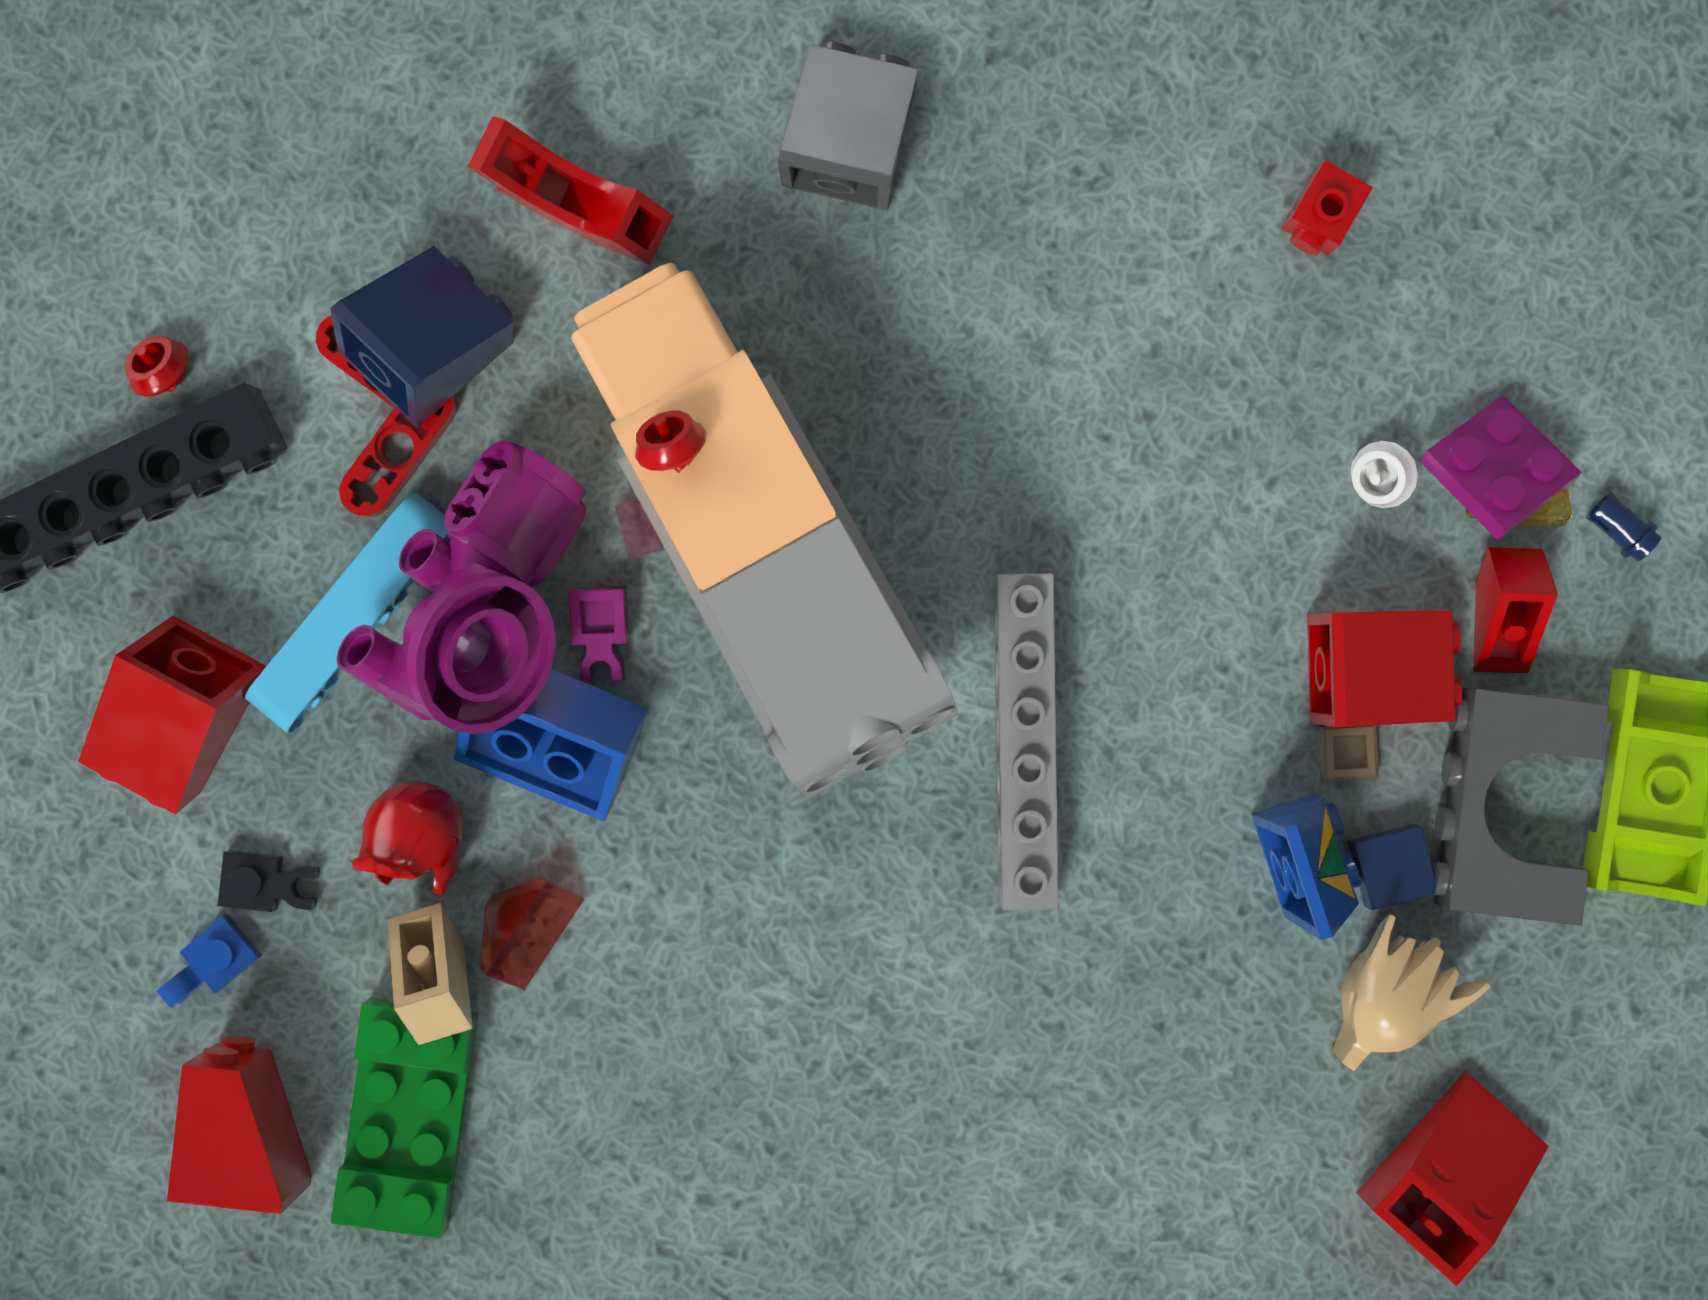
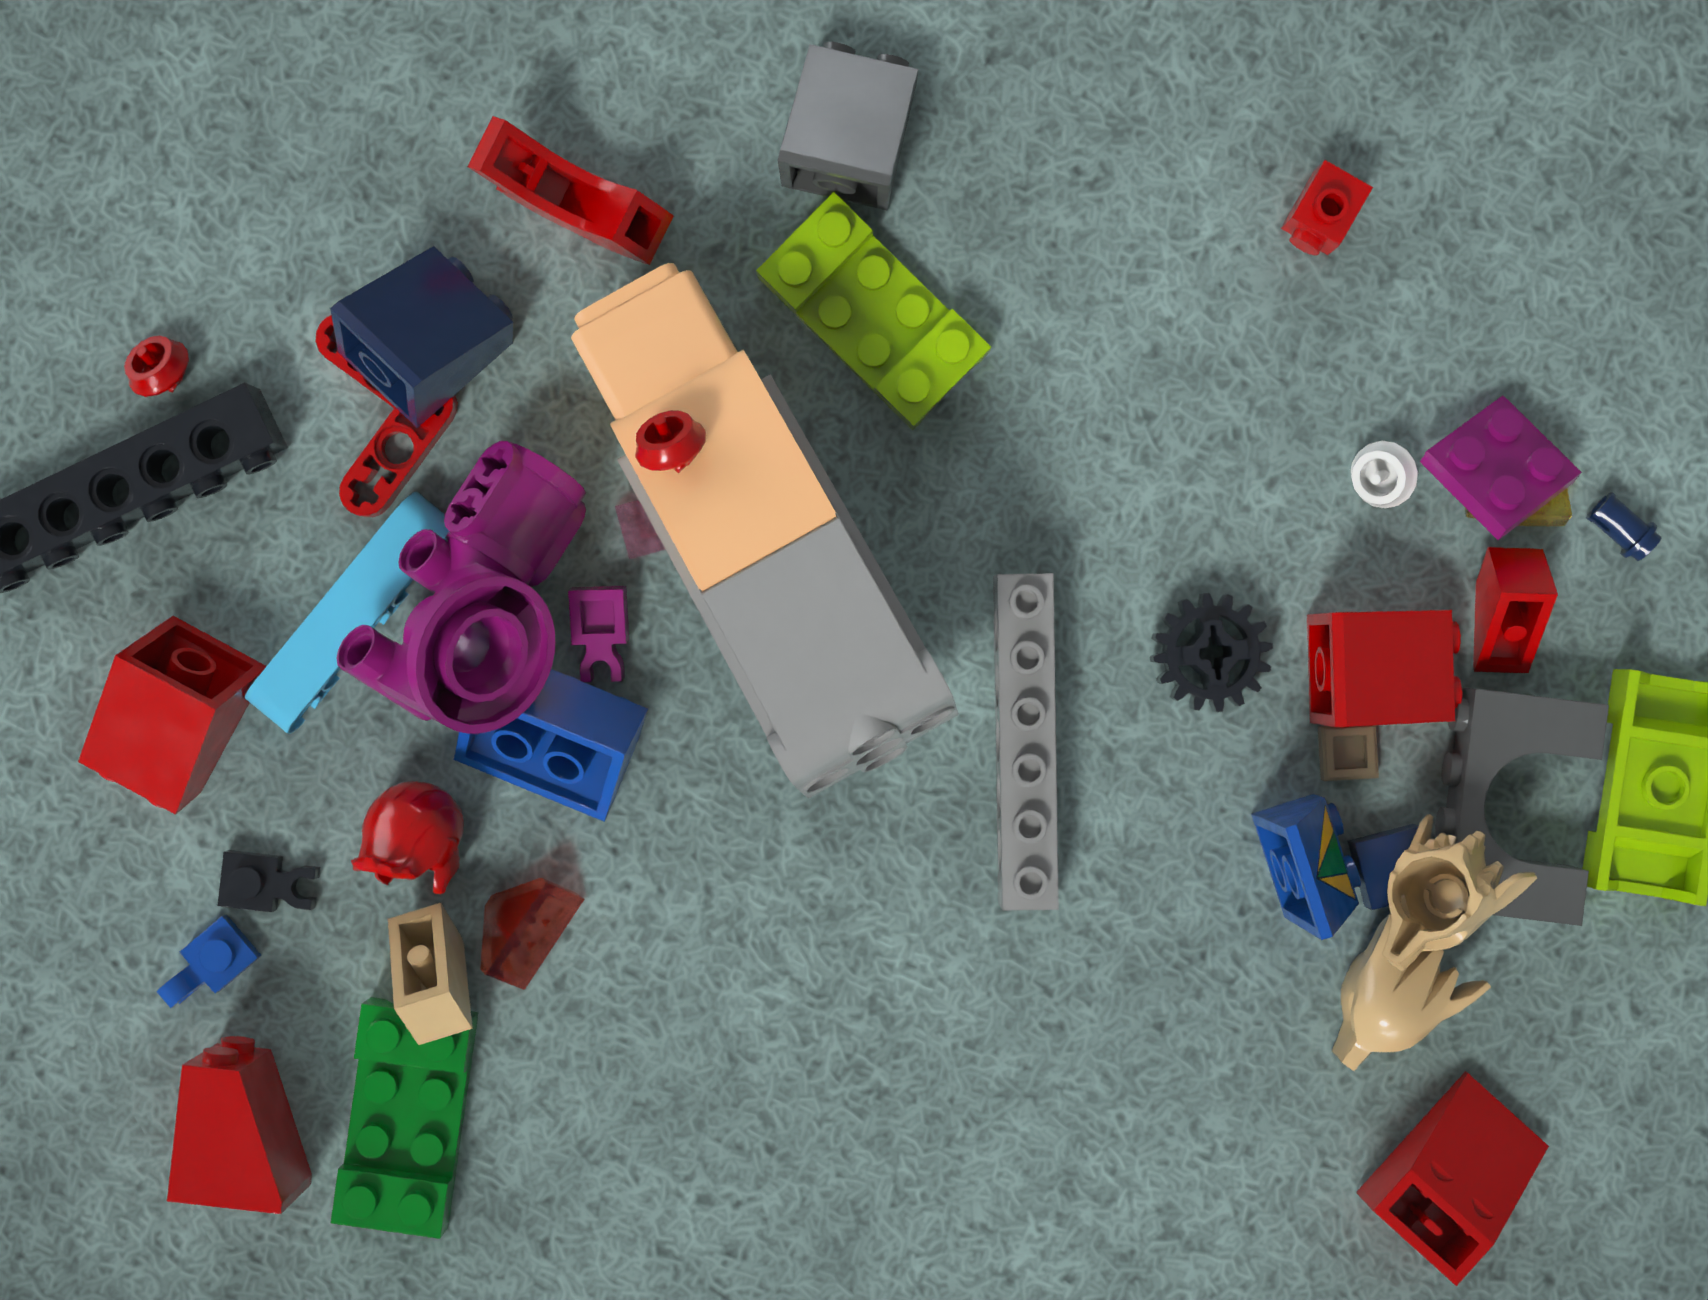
none -> lime piece [756,192,992,430]
none -> black gear [1150,593,1273,712]
none -> tan piece [1382,814,1537,972]

